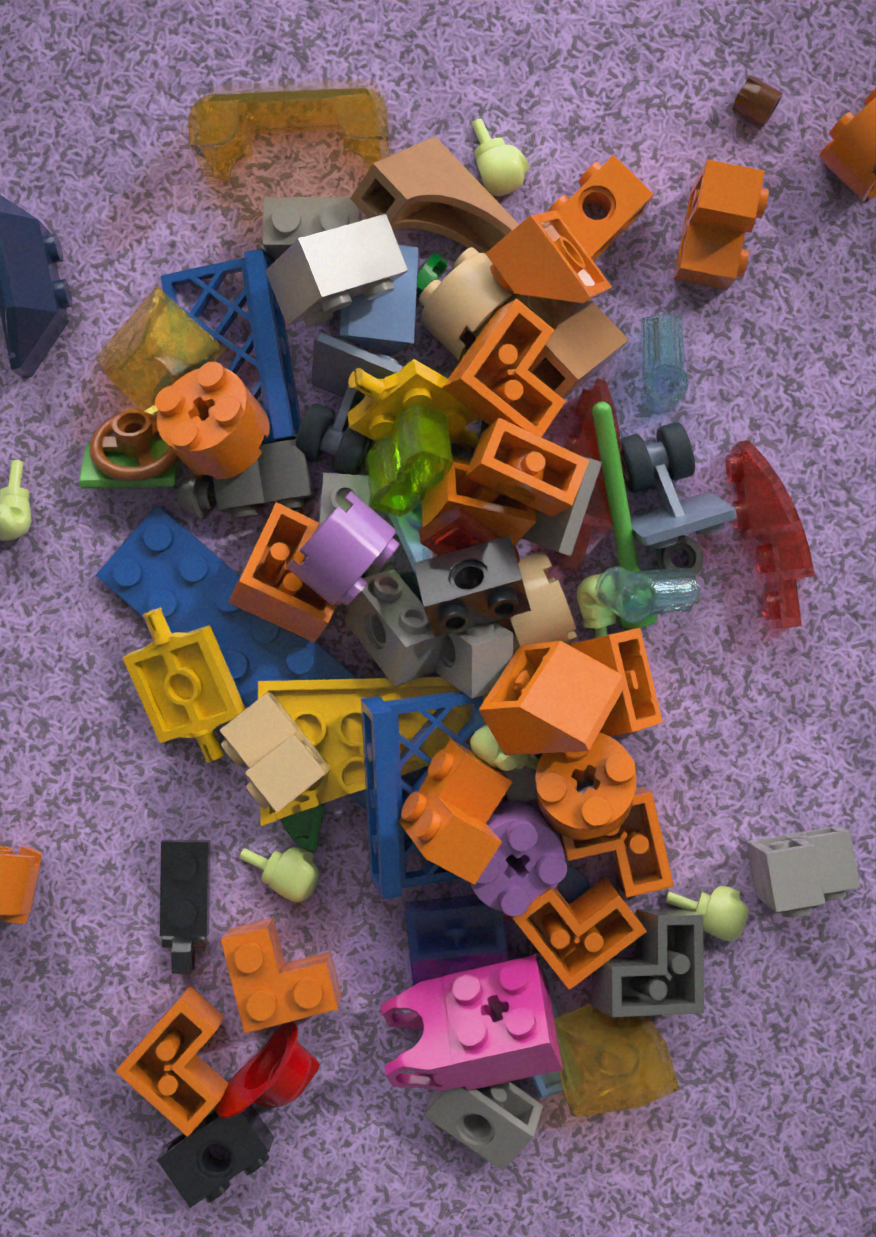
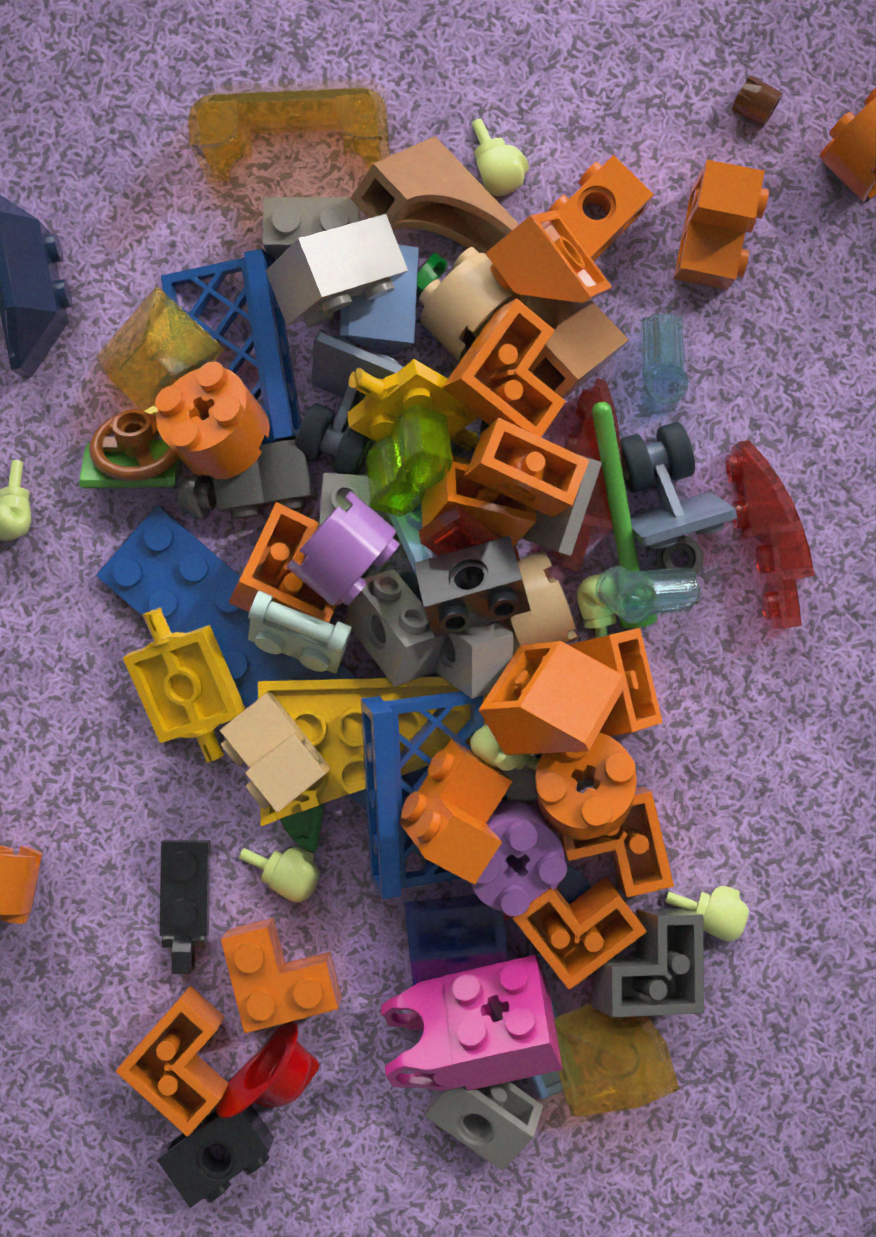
light grey brick [746,826,860,917] -> none
none -> light aqua plate [248,591,352,674]

